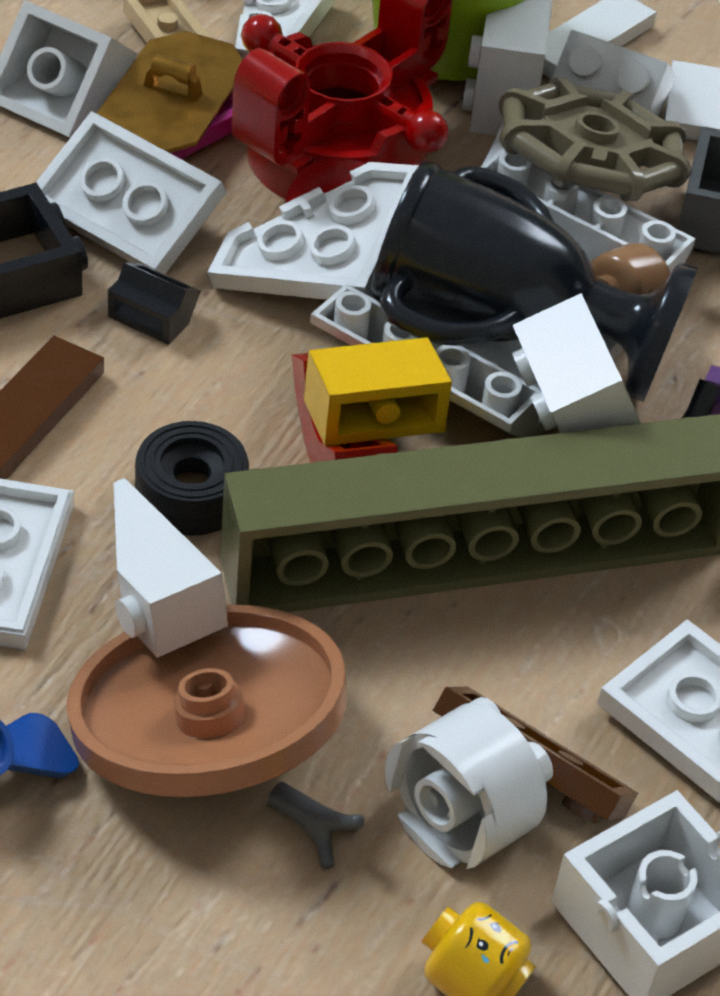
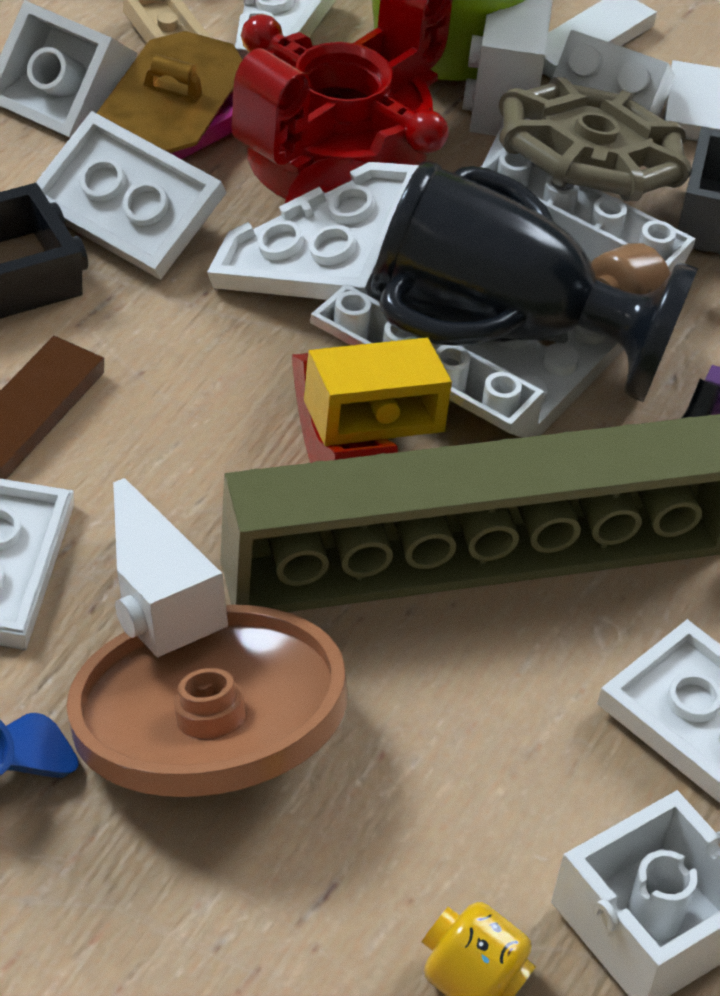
black piece [108,263,201,345] -> none
black tyre [135,421,249,536] -> none
dark grey bar [268,782,364,869] -> none
white brick [385,697,553,869] -> none
reddish brown plate [432,686,638,824] -> none
white slope [512,294,641,433] -> none

